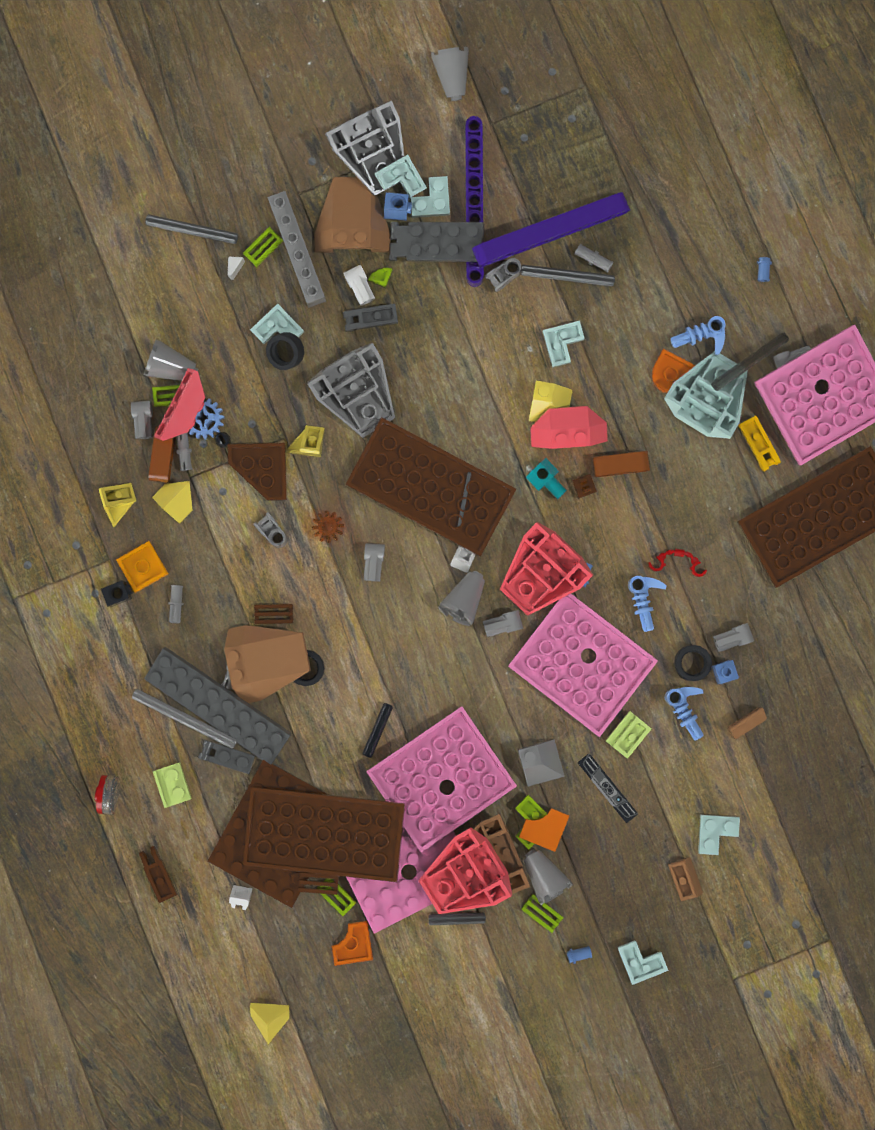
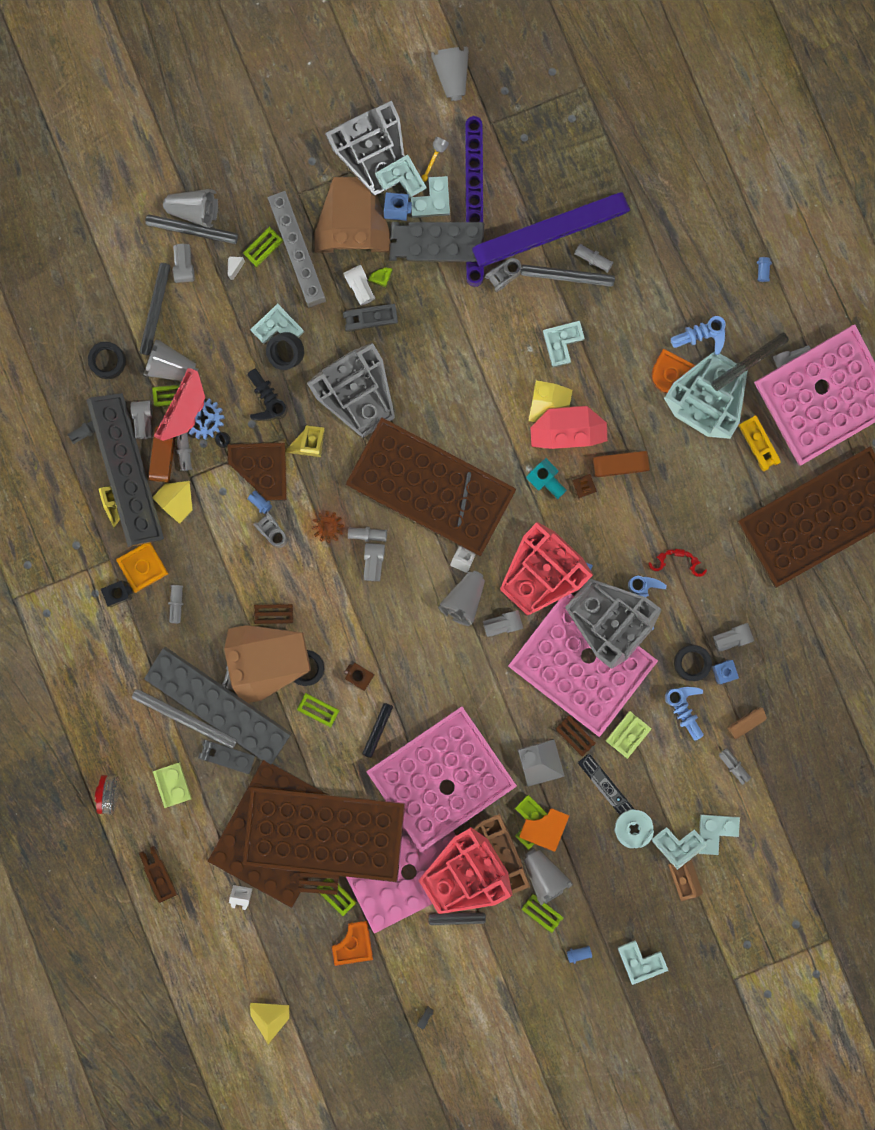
none -> dark grey pin [68,421,95,444]
none -> dark grey plate [87,393,164,547]
none -> black tyre [88,342,126,379]
none -> dark grey axle [140,263,170,355]
none -> light grey cone [163,189,218,228]
none -> light grey piece [173,244,195,283]
none -> black piece [247,368,287,421]
none -> medium blue pin [247,490,272,514]
none -> lime tile [297,693,340,727]
none -> reddish brown brick [344,663,375,691]
none -> light grey pin [348,527,387,542]
none -> dark grey tile [417,1006,433,1030]
none -> hinge [421,137,449,182]
none -> reddish brown tile [555,716,596,757]
none -> light grey wedge [565,579,661,669]
none -> light aqua plate [614,809,654,848]
none -> light aqua plate [652,827,707,870]
none -> light grey axle [719,749,751,785]

